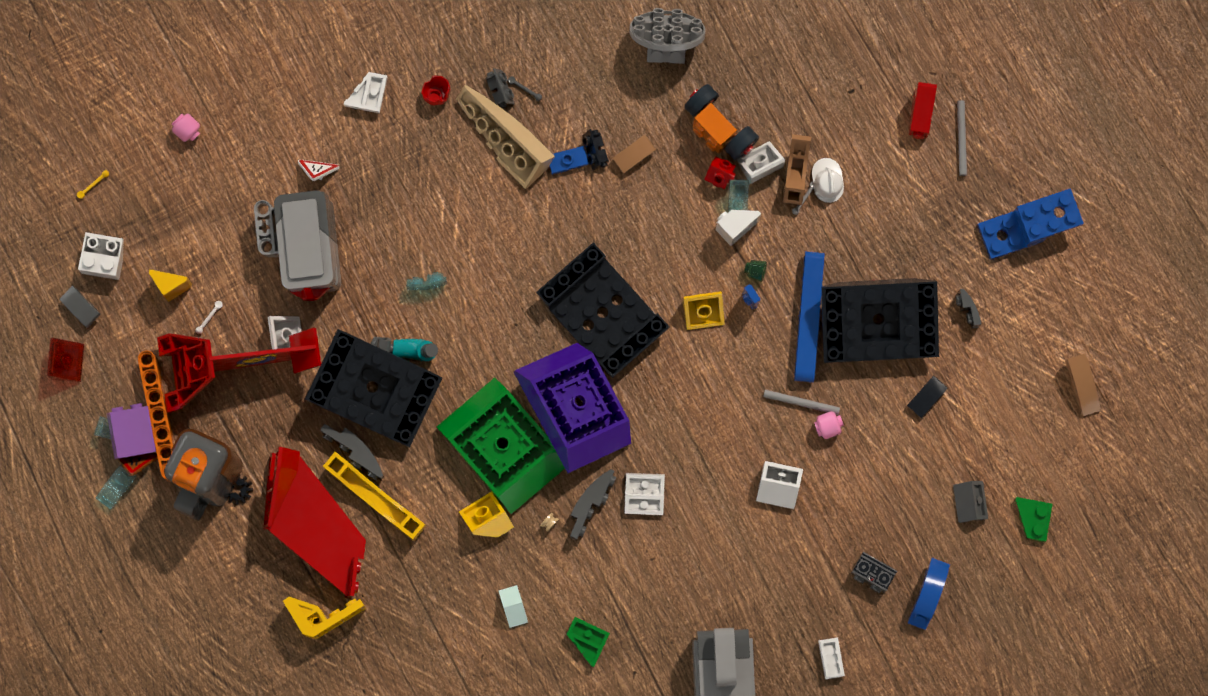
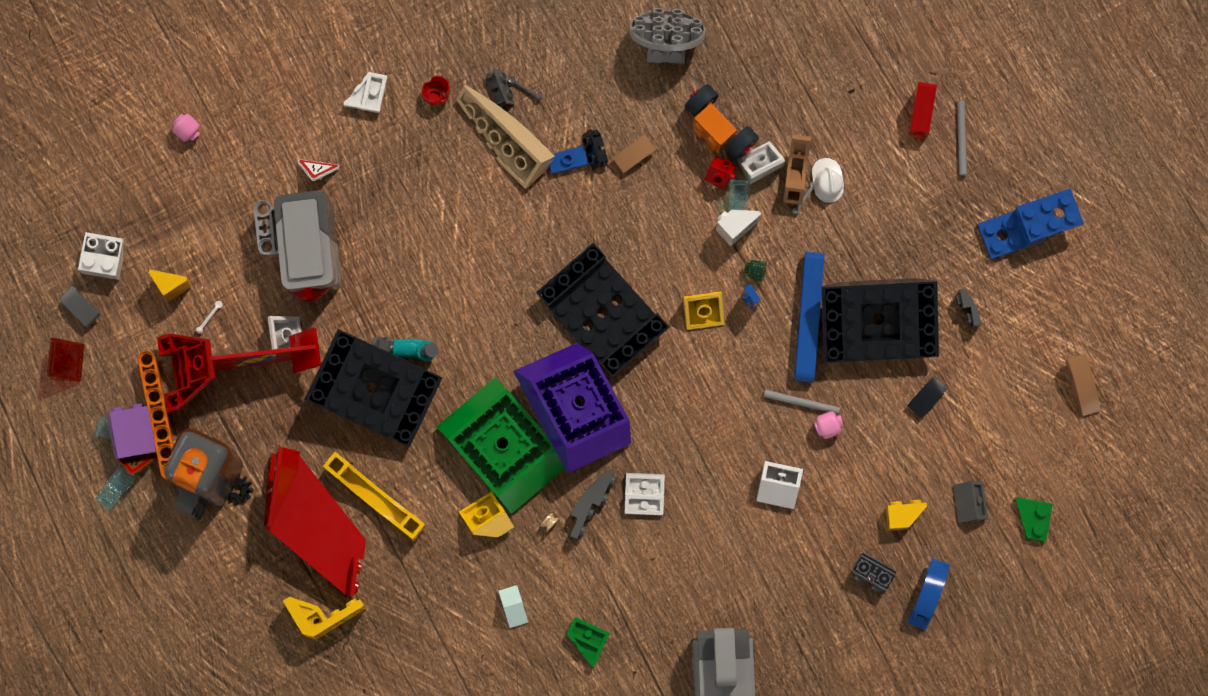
yellow hinge [77,170,109,199] -> none
dark grey slope [321,424,384,480] -> none
clear light blue slope [406,272,447,290] -> none
white plate [818,637,845,679] -> none
none -> yellow slope [886,500,927,531]

